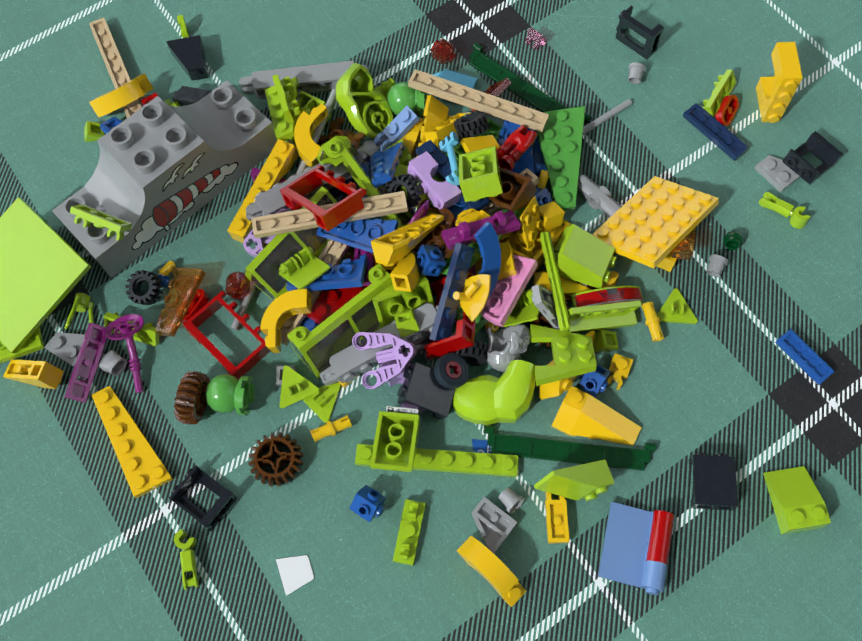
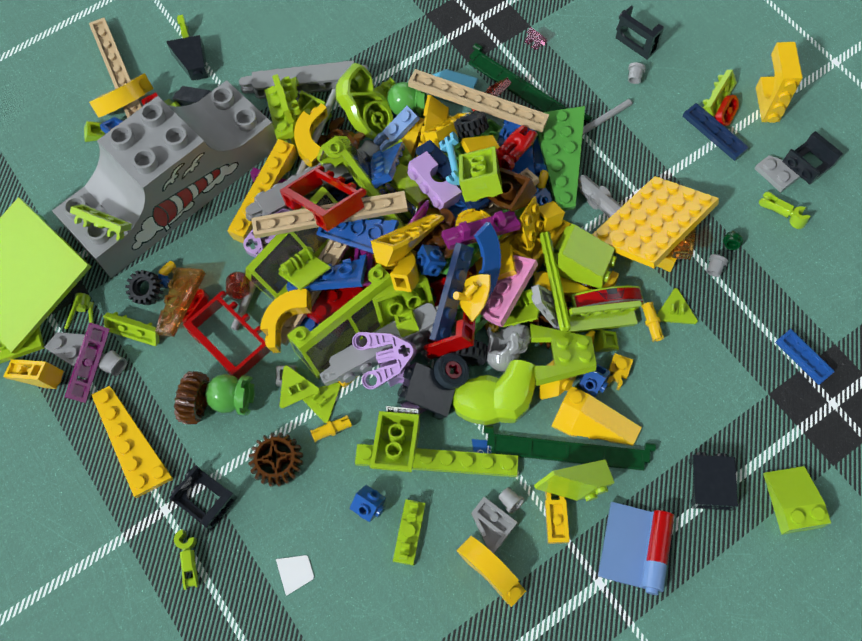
magenta dish [105,314,144,393] -> none
black tyre [385,174,422,209] -> none
clear red head [430,39,456,65] -> none

